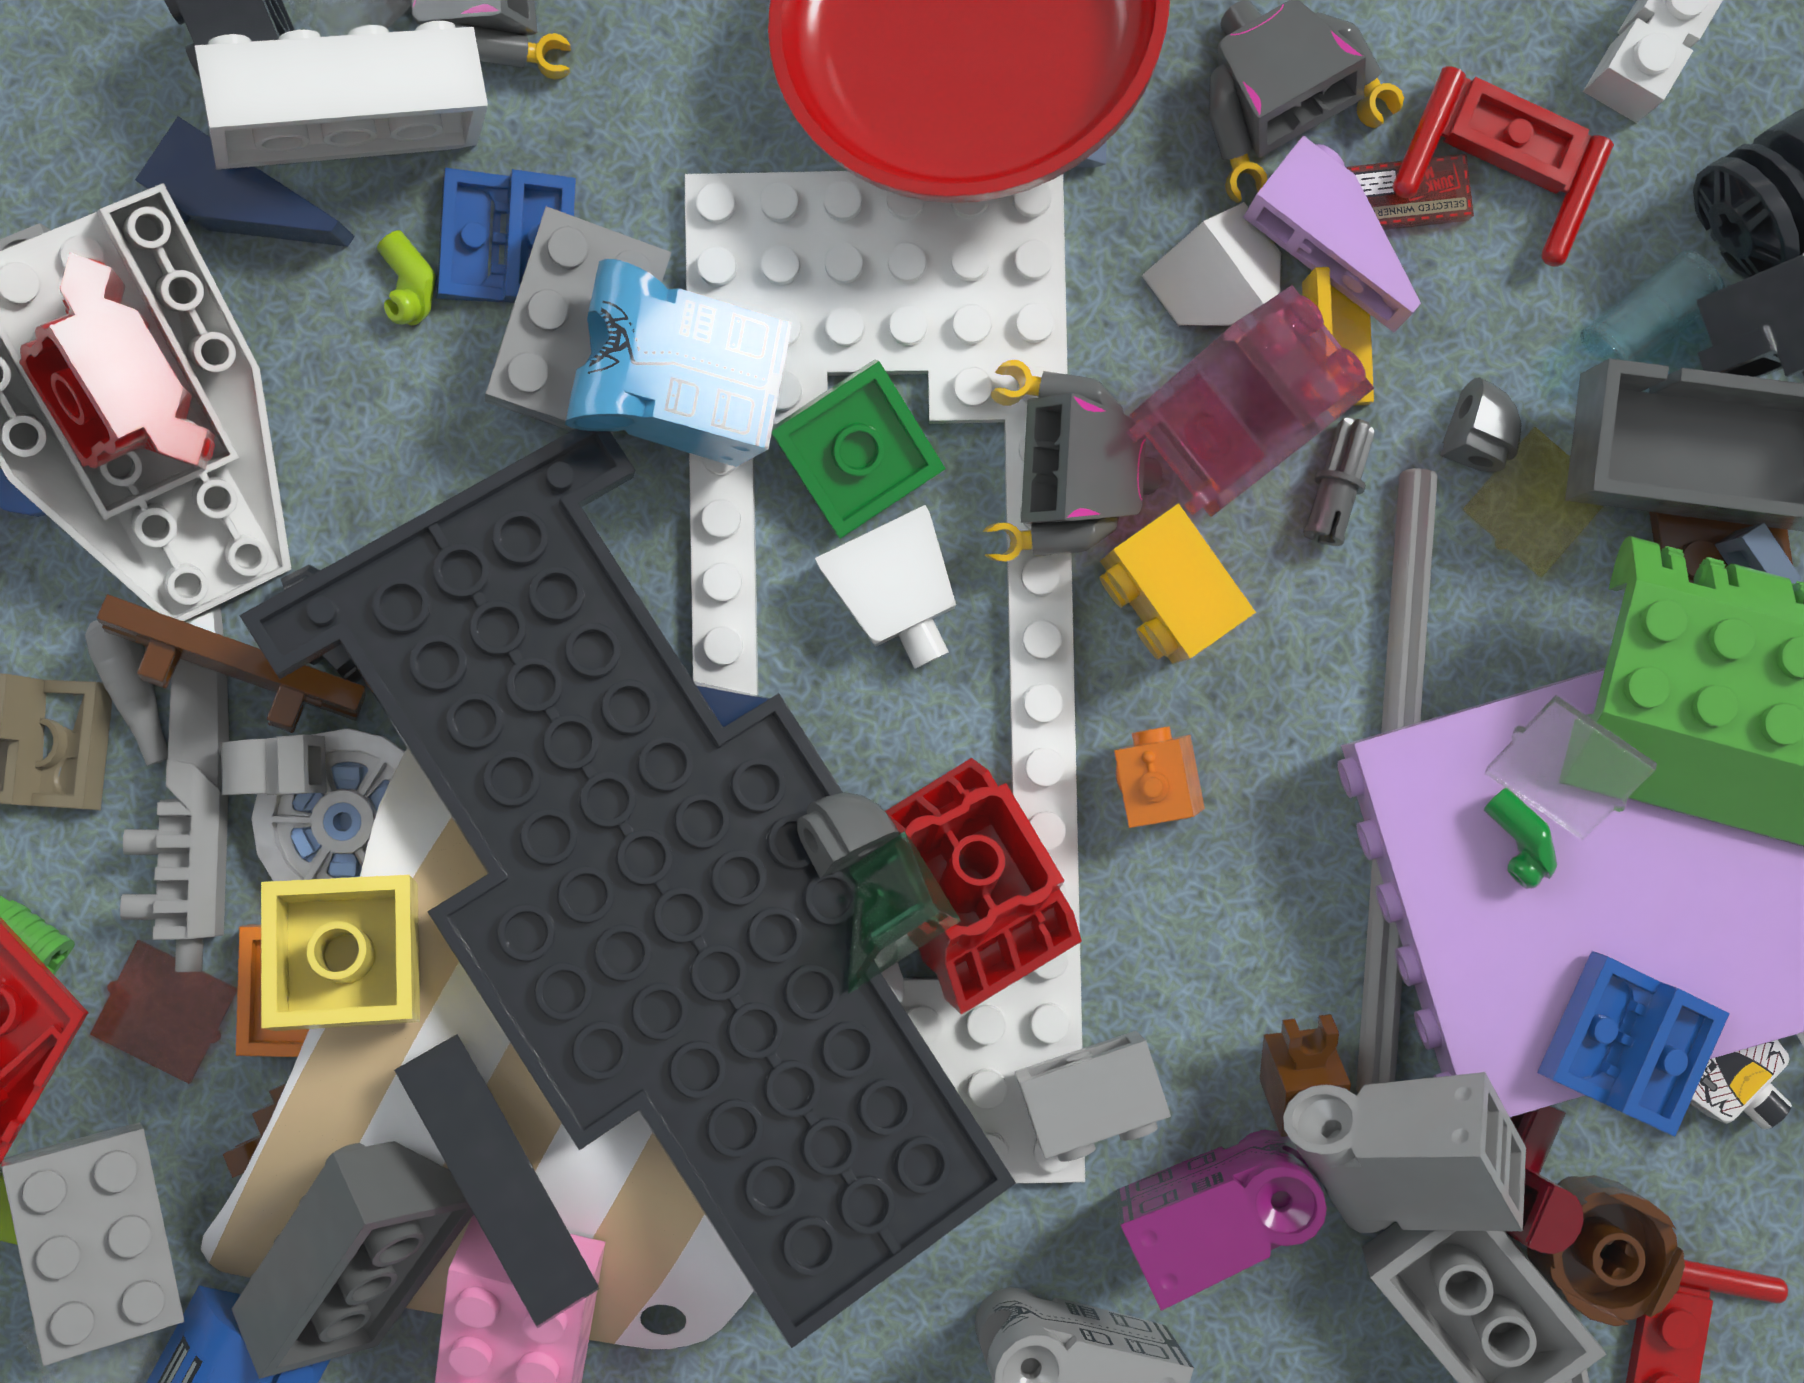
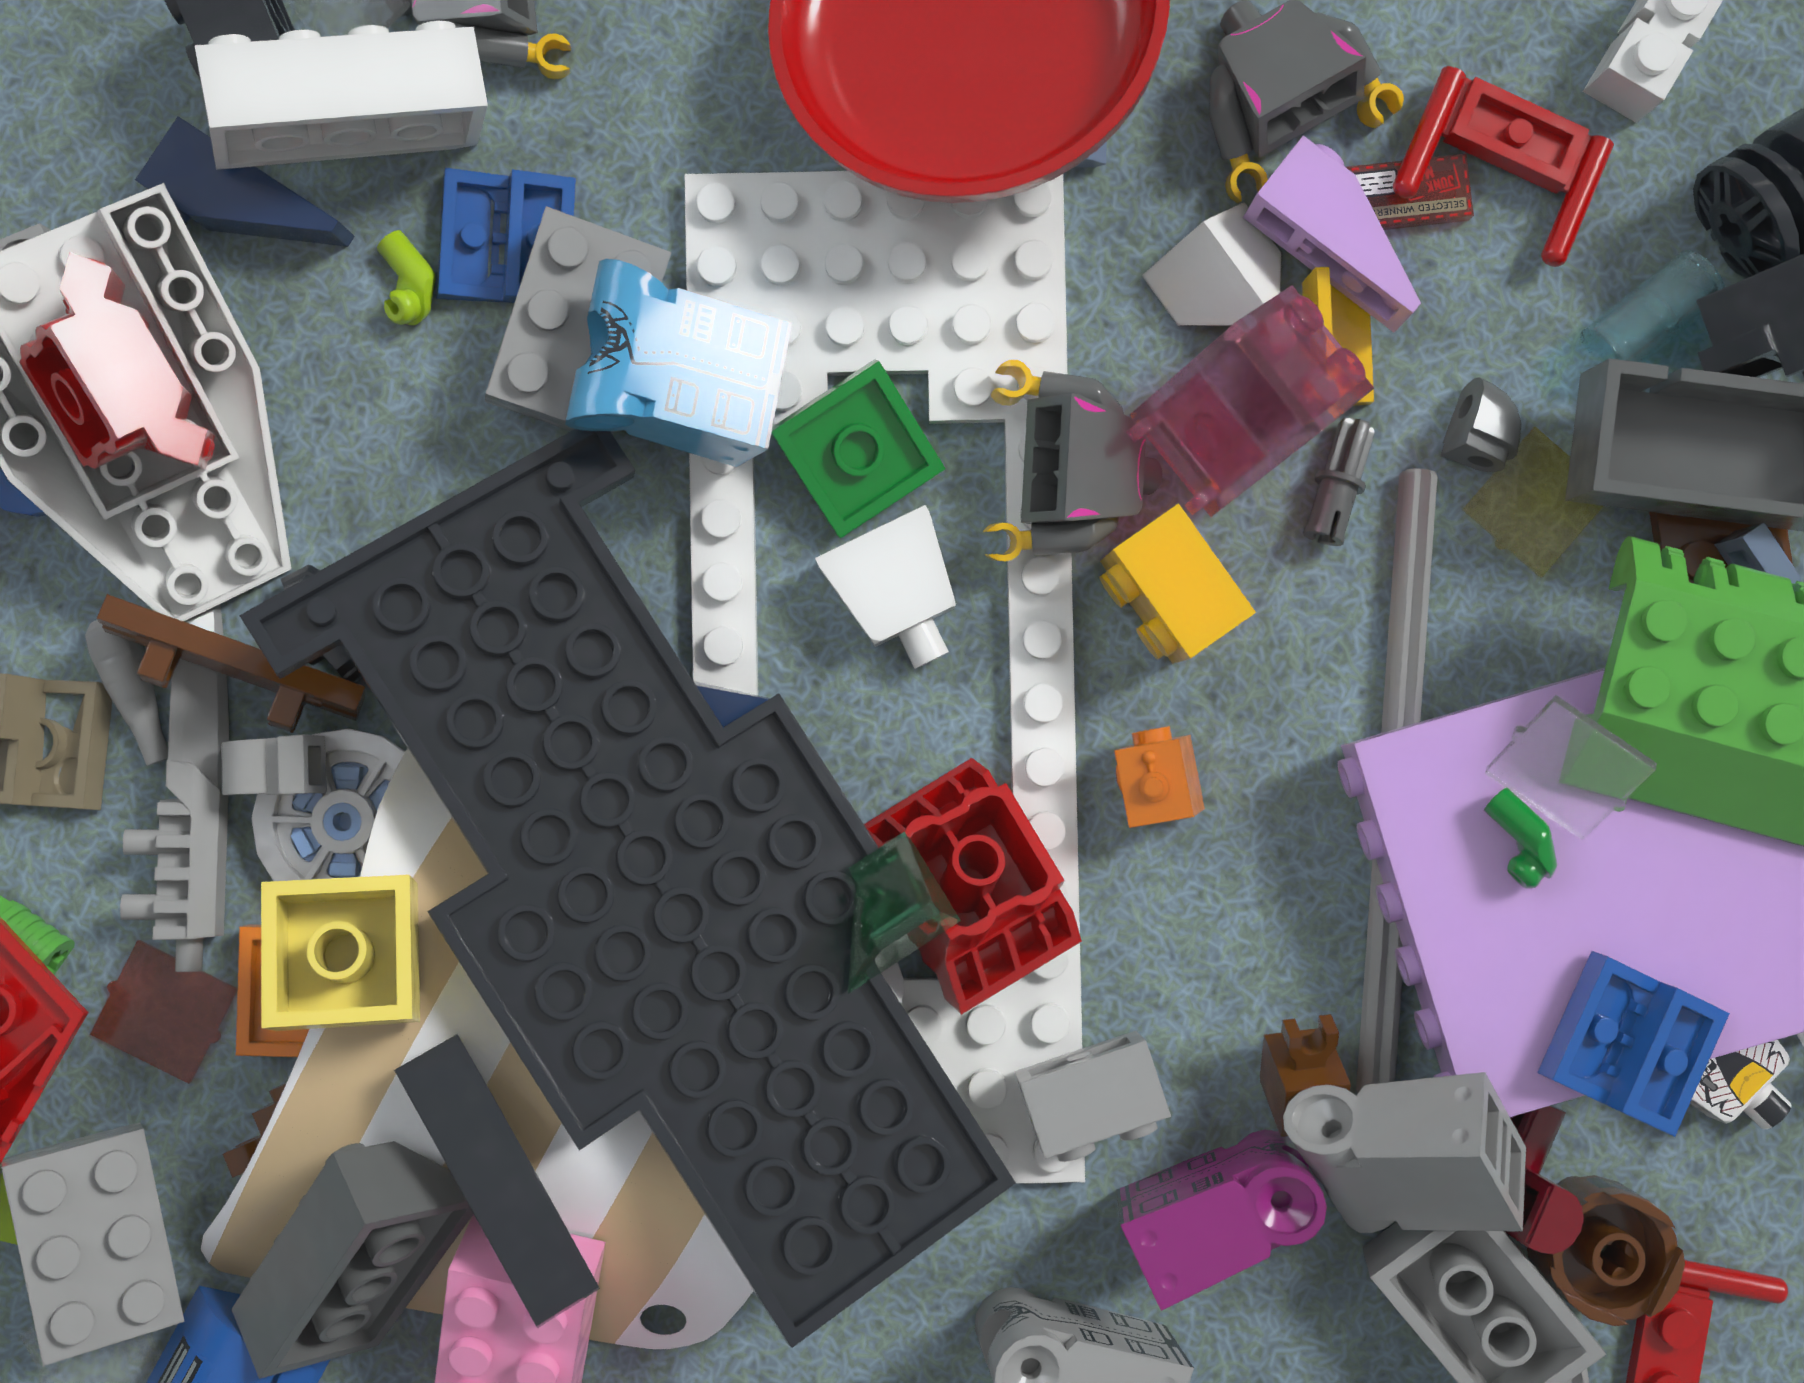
dark grey piece [797,792,899,879] -> none

